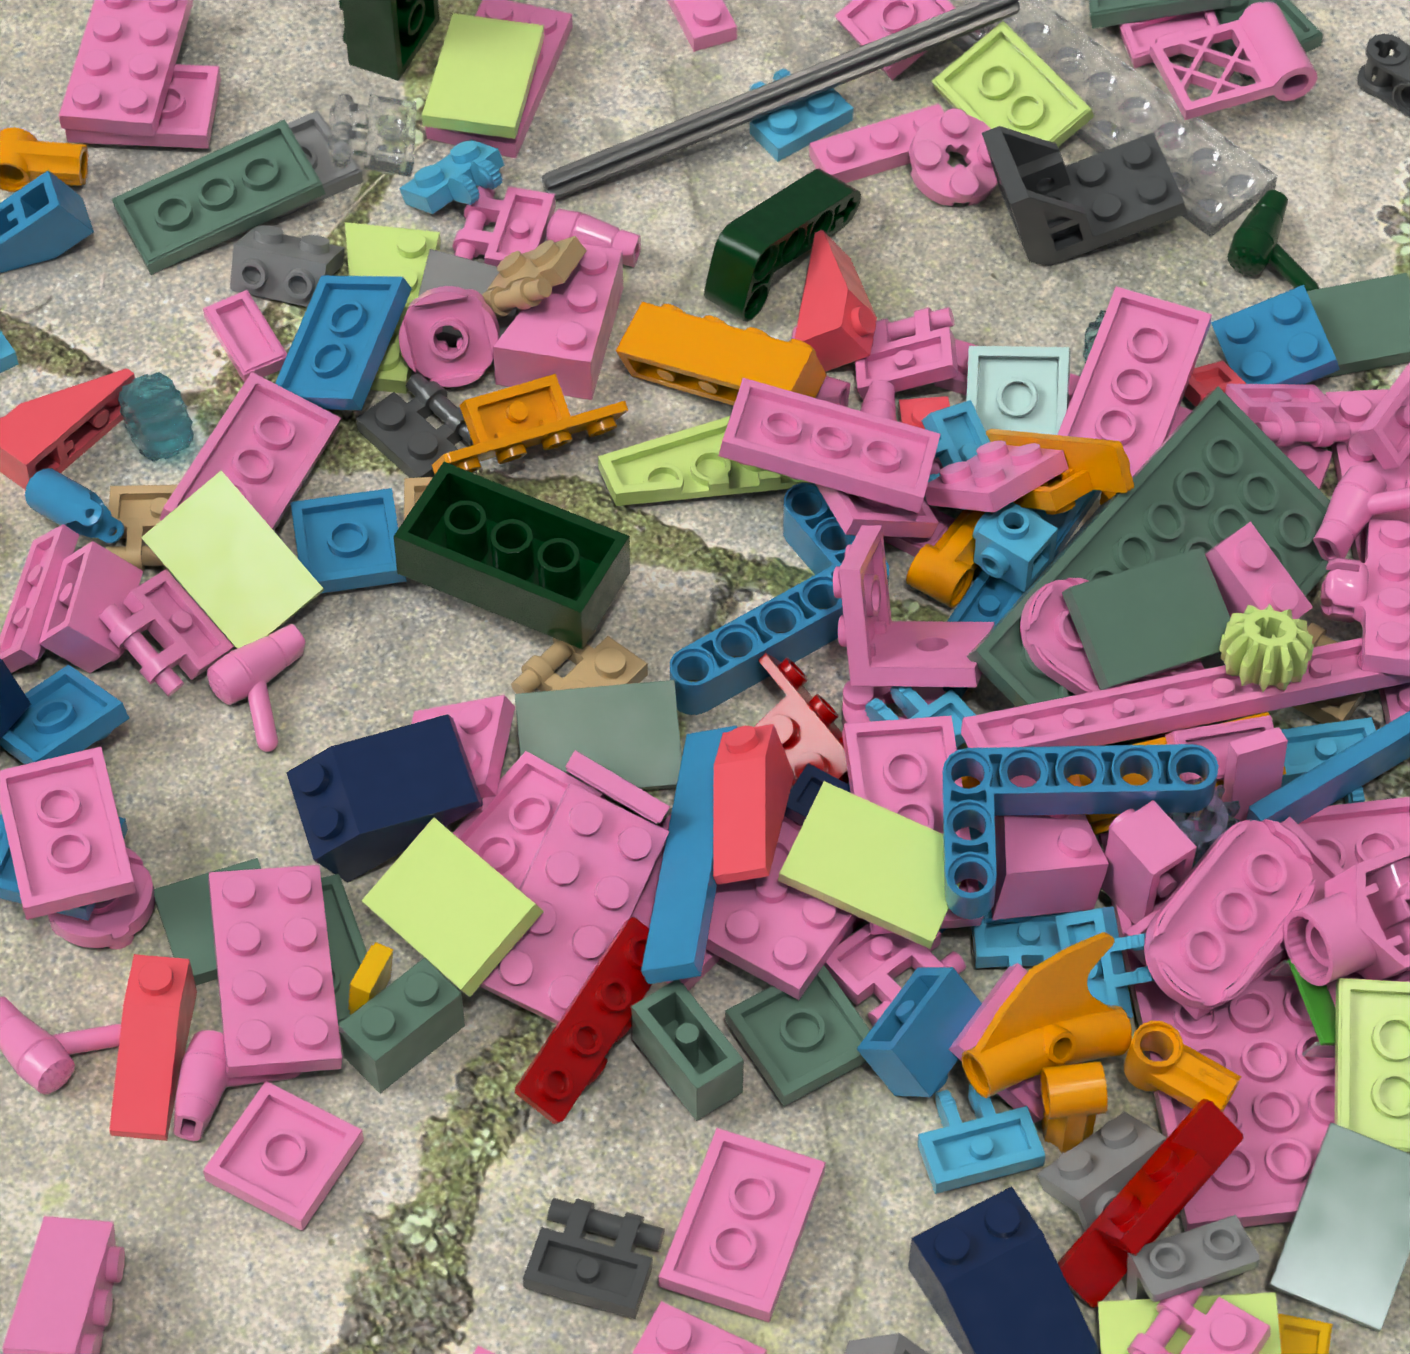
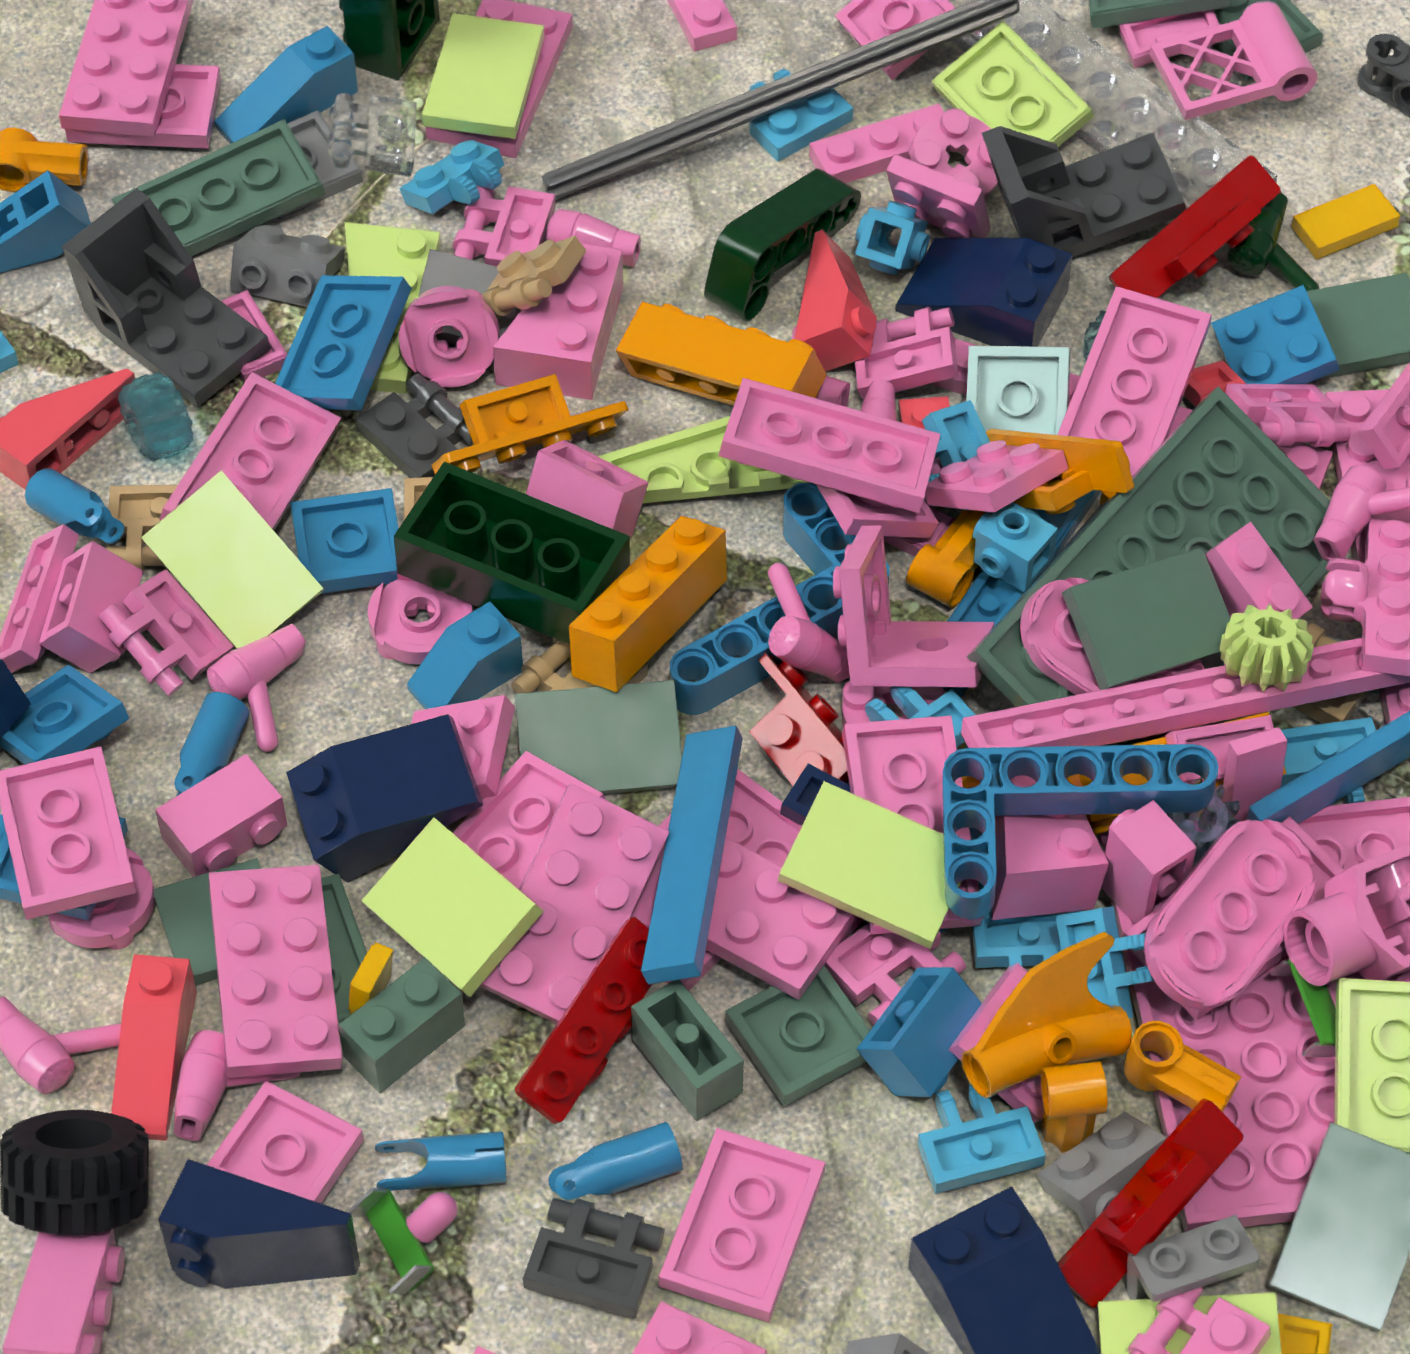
bright pink tile [565,750,670,825] -> none
coral slope [713,723,794,885] -> none
none -> black tyre [0,1110,149,1235]
none -> dark grey bracket [62,188,270,408]
none -> bright pink brick [155,754,287,877]
none -> dark blue slope [158,1159,360,1289]
none -> dark azure piece [174,692,250,796]
none -> dark azure slope [214,26,358,144]
none -> piece [347,1188,458,1294]
none -> bright pink plate [368,574,472,664]
none -> dark azure piece [375,1131,507,1191]
none -> dark azure slope [407,601,523,709]
none -> bright pink brick [526,440,649,537]
none -> dark azure piece [548,1122,683,1200]
none -> light orange brick [569,515,727,692]
none -> bright pink piece [768,563,850,683]
none -> medium azure brick [855,201,930,275]
none -> bright pink plate [886,154,991,238]
none -> dark blue slope [895,238,1073,347]
none -> red bracket [1109,155,1281,298]
none -> yellow tile [1291,183,1401,260]

